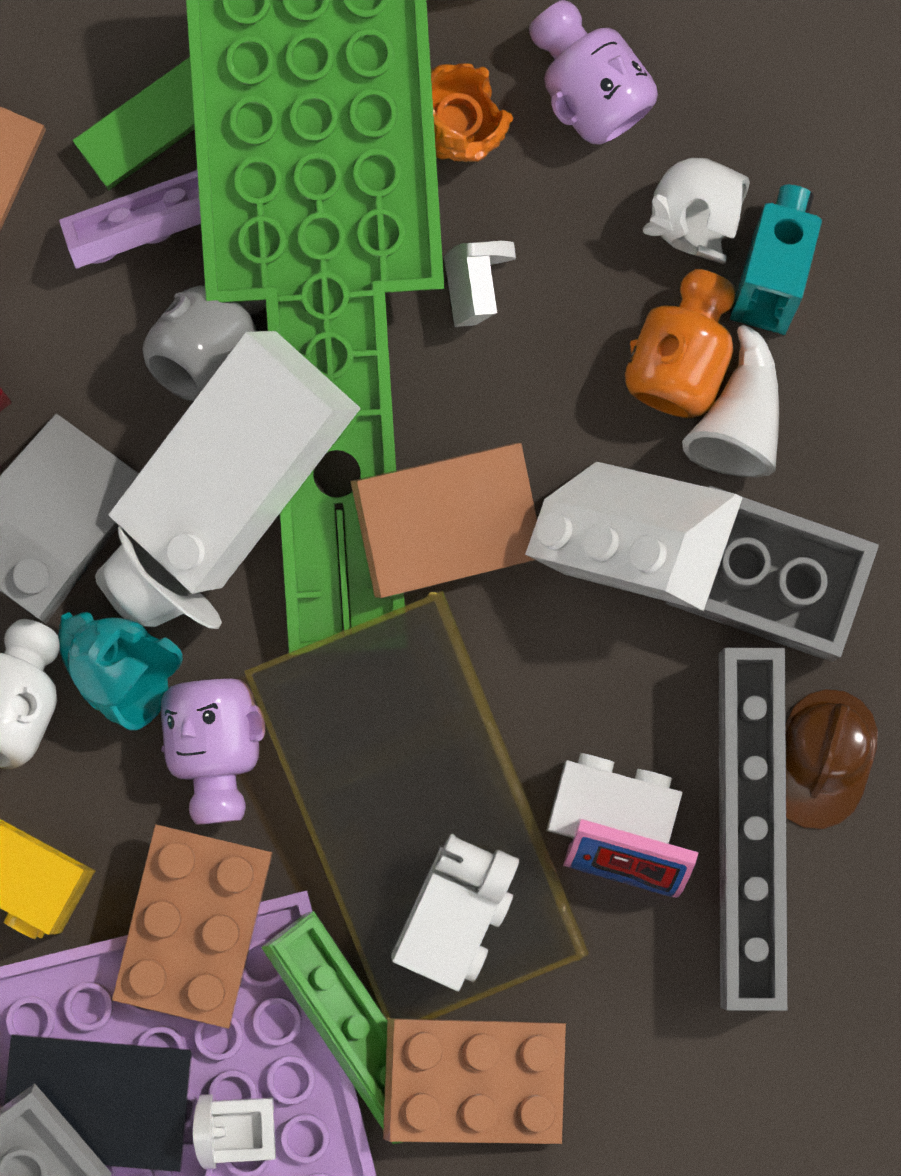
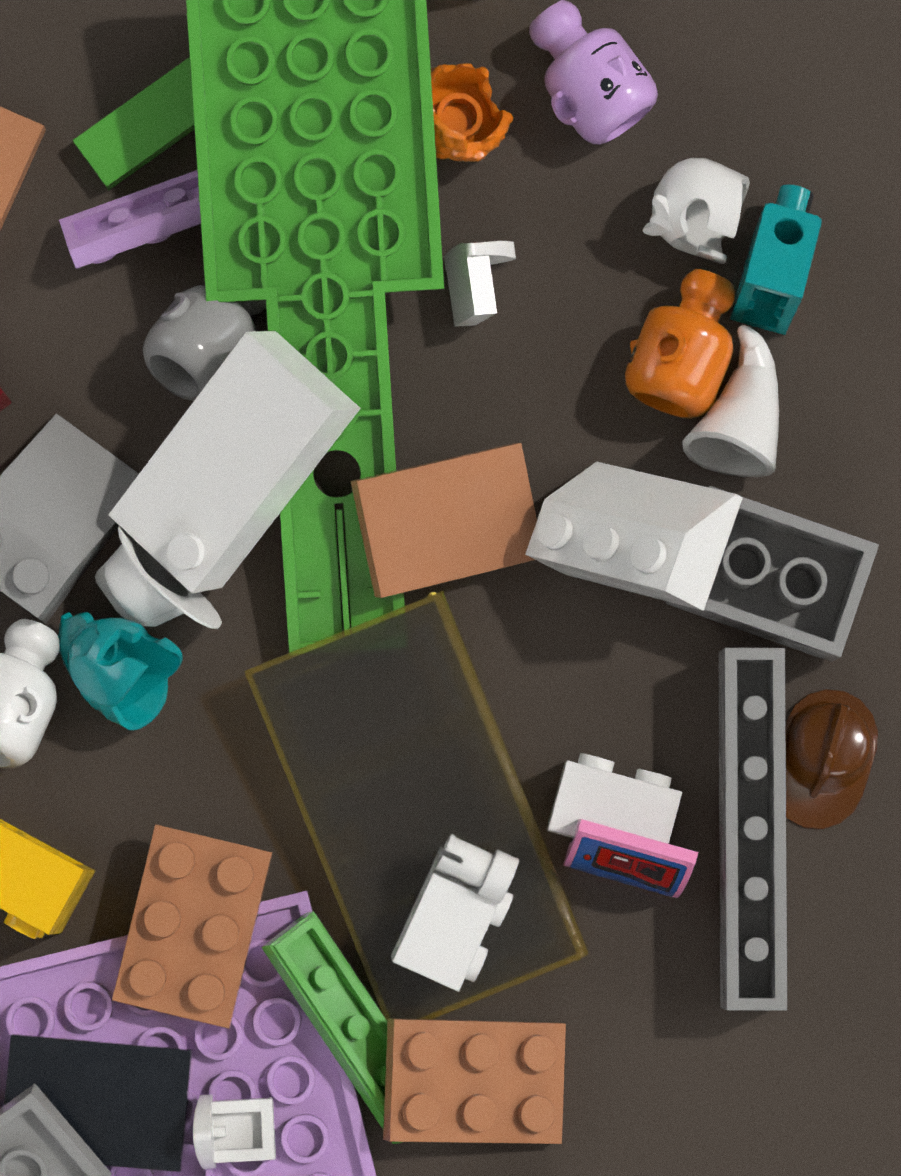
lavender piece [160,679,265,825] -> none

